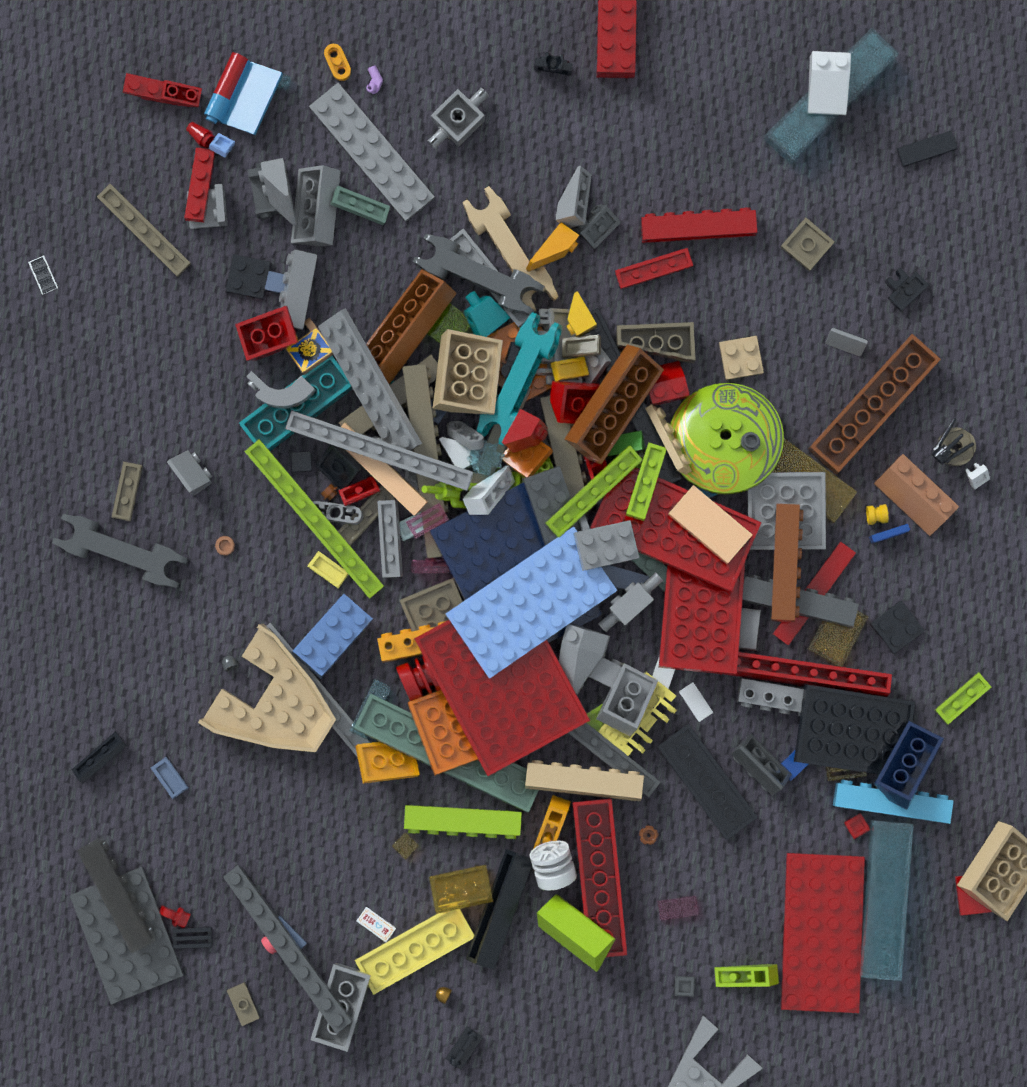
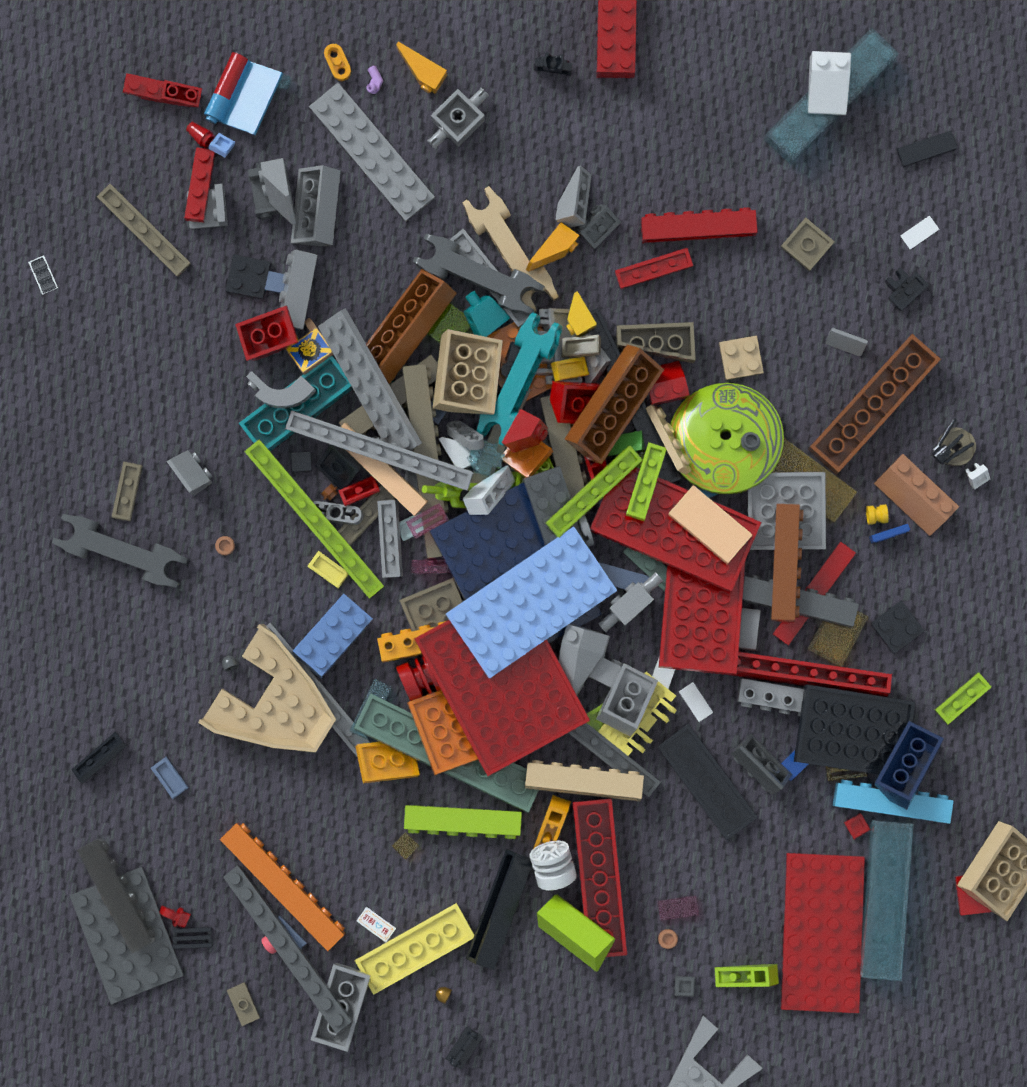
sand green plate [331,186,390,225] -> none
clear yellow plate [429,865,493,914] -> none
light grey plate [573,520,639,571] -> none
dark orange plate [639,826,658,845] -> none
none -> orange brick [220,822,346,951]
none -> light orange slope [396,41,447,94]
none -> nougat tile [658,929,678,949]
none -> white sticker [901,216,939,249]

